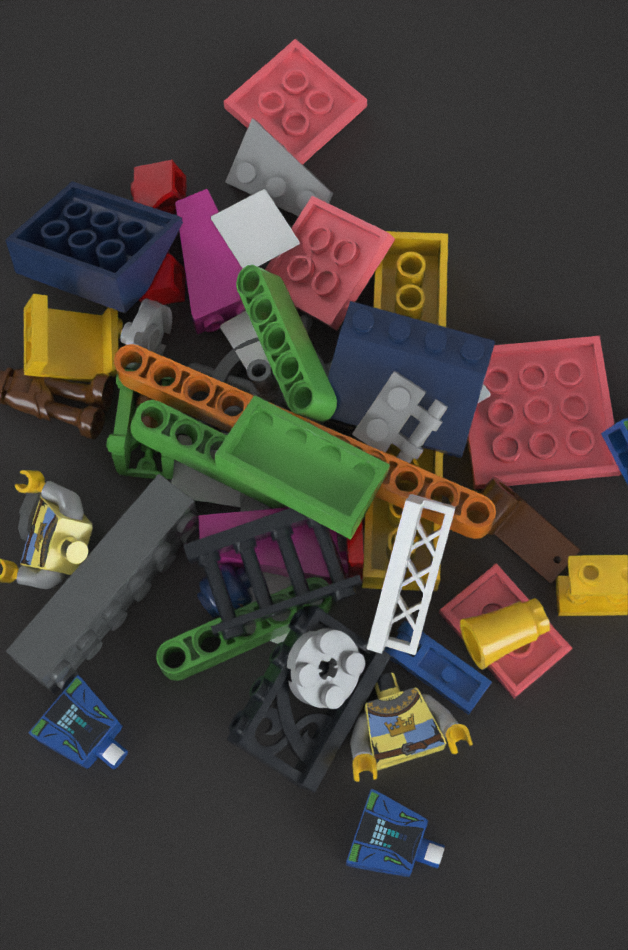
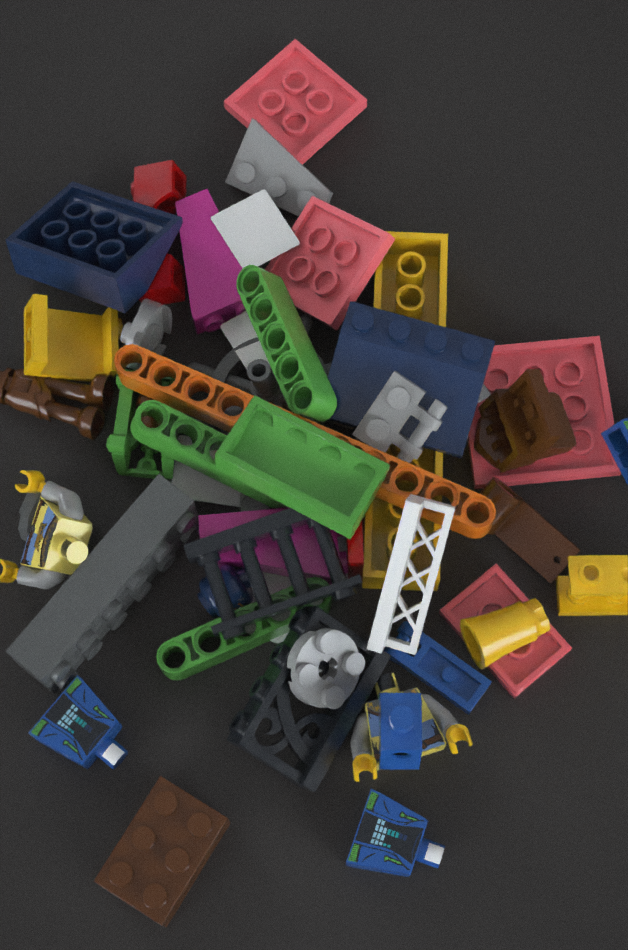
none -> reddish brown brick [93,776,230,927]
none -> blue torso [379,693,422,770]
none -> reddish brown piece [474,369,577,473]

